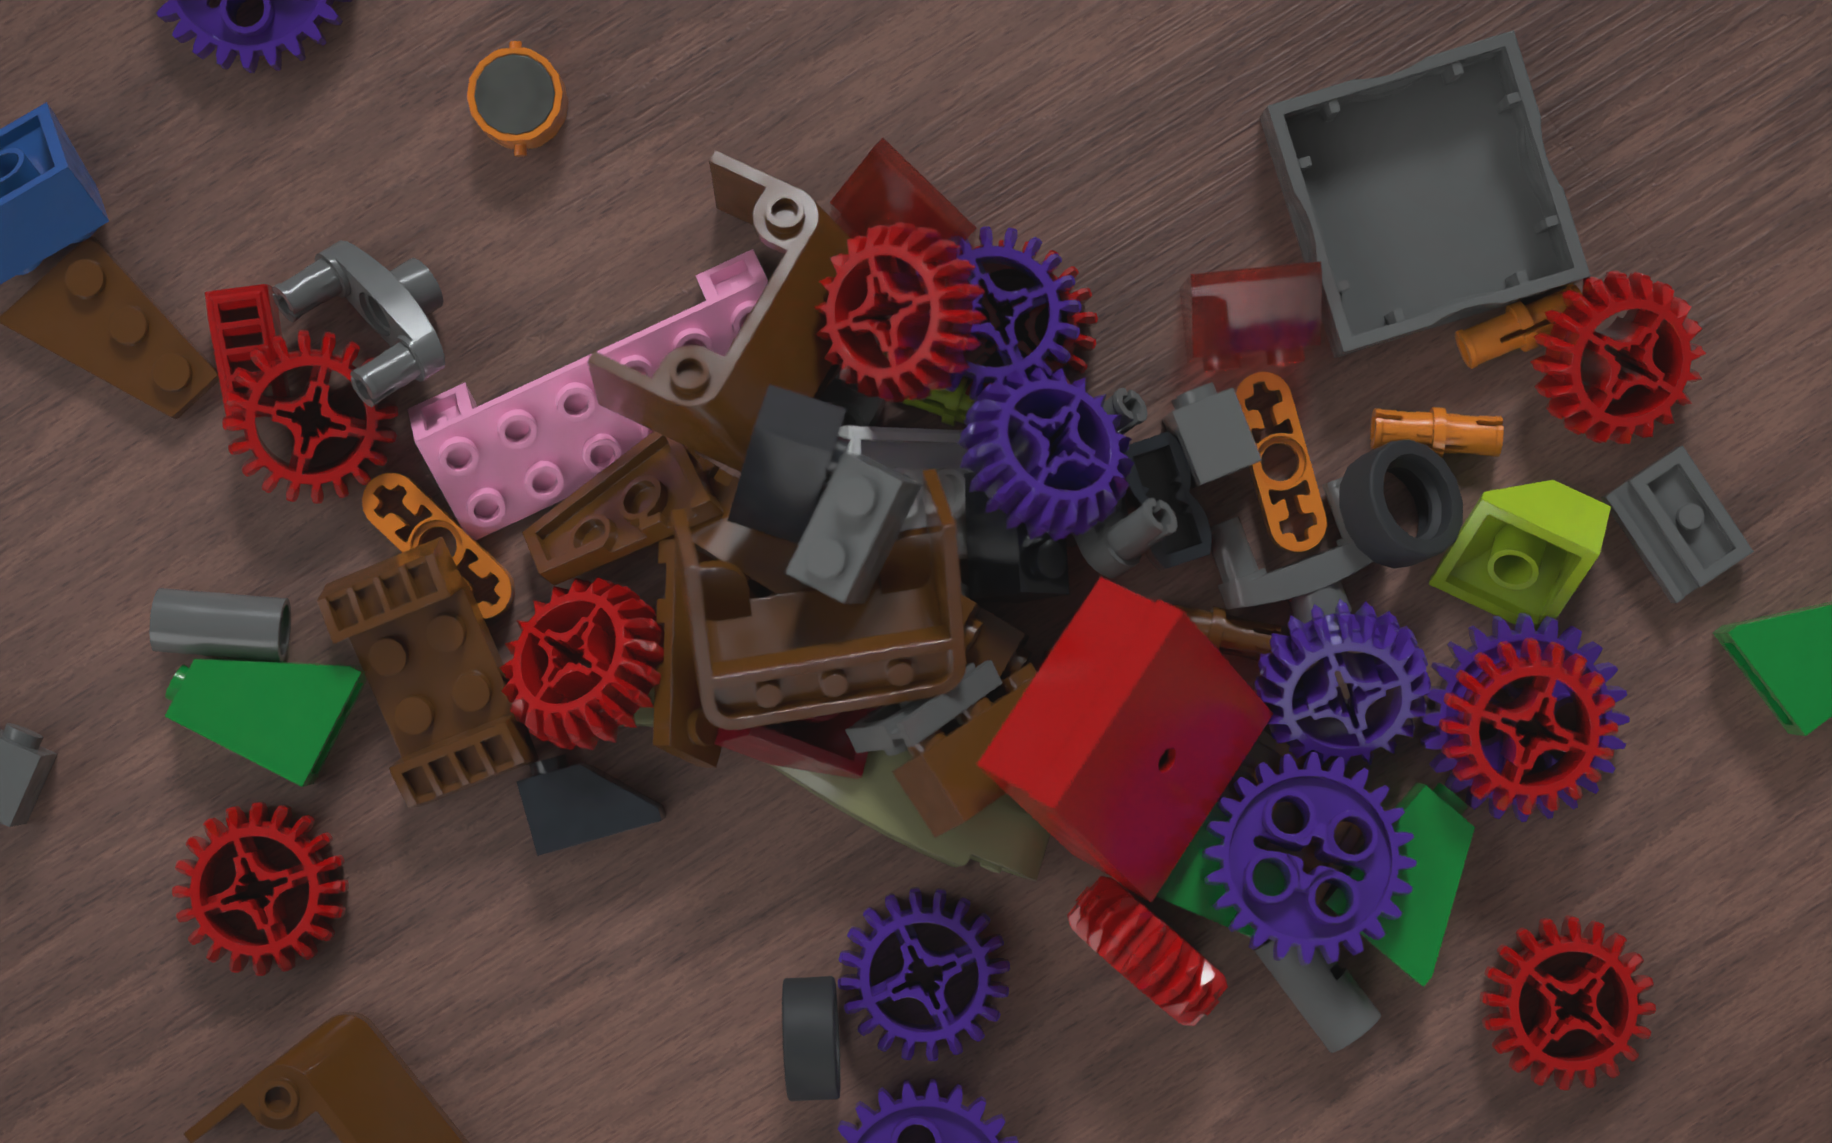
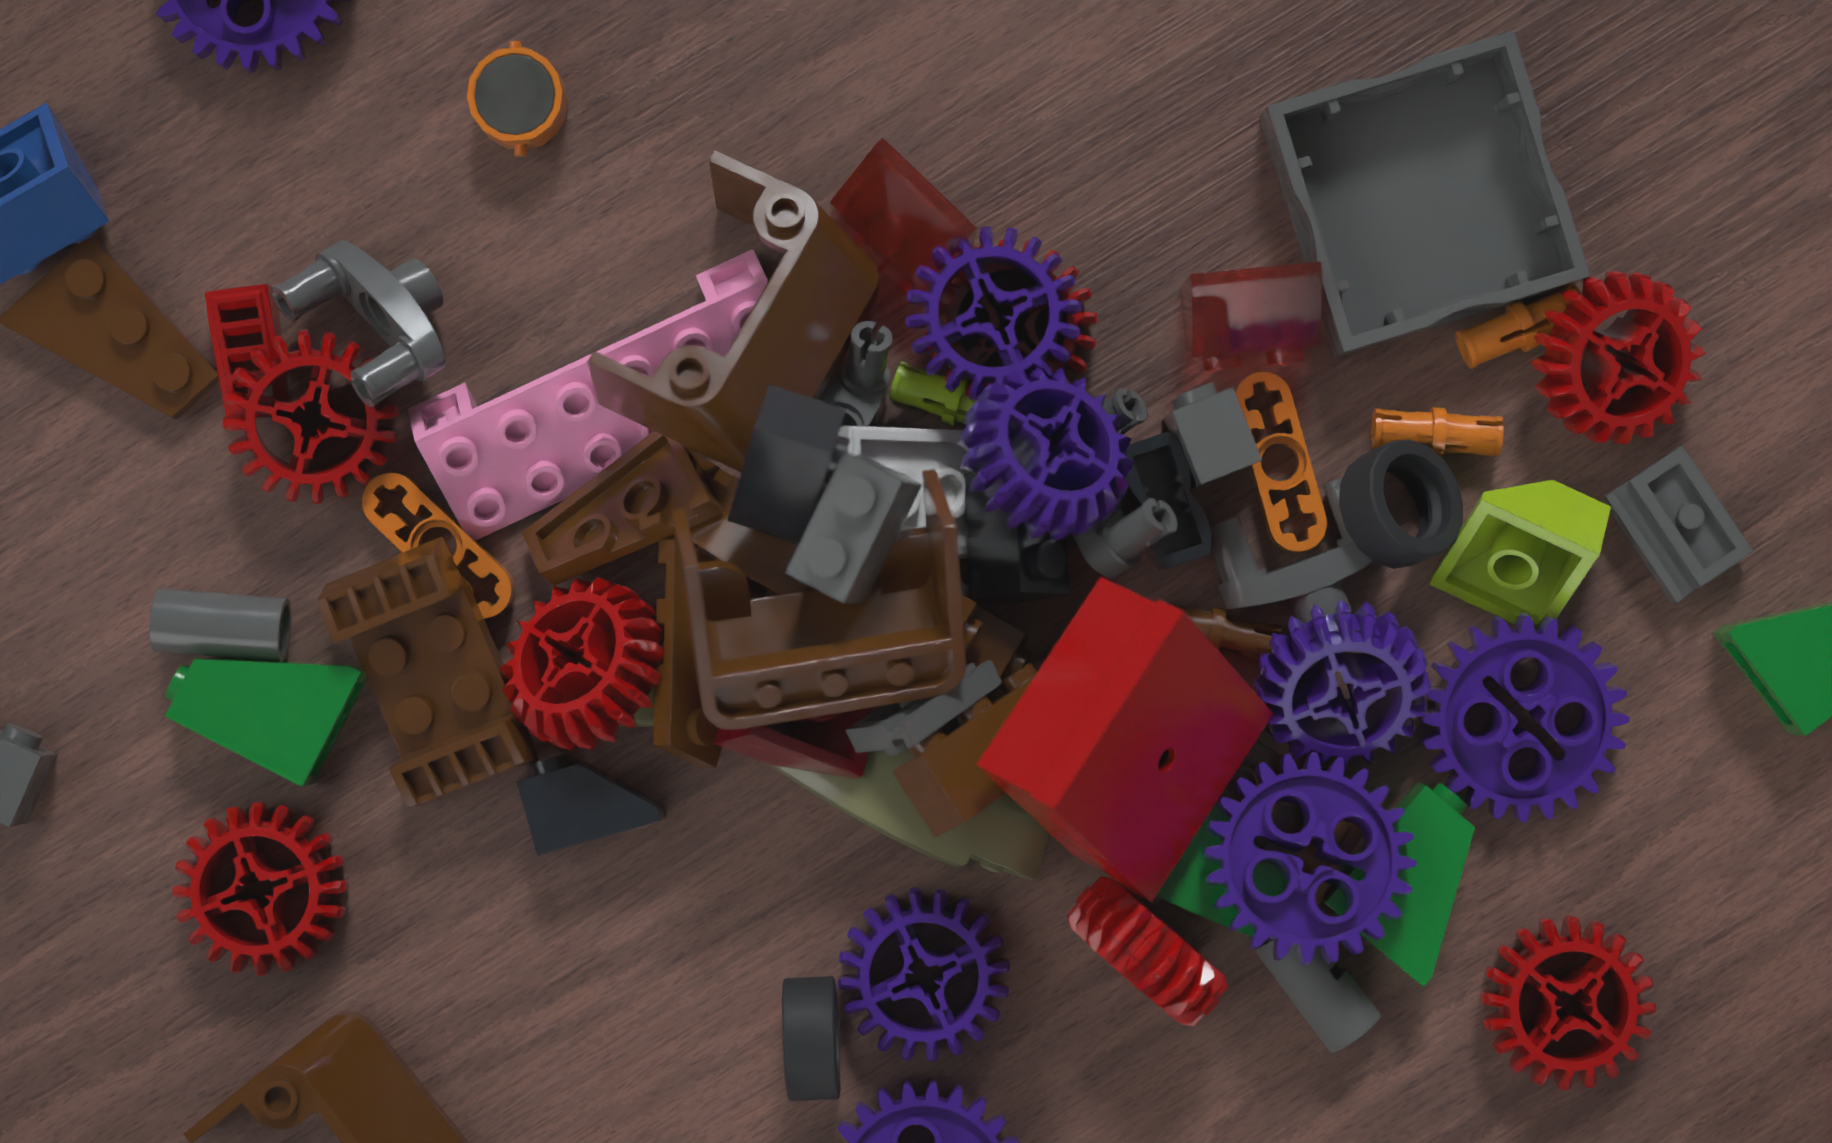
red gear [813,223,987,402] -> none
red gear [1439,638,1618,815] -> none

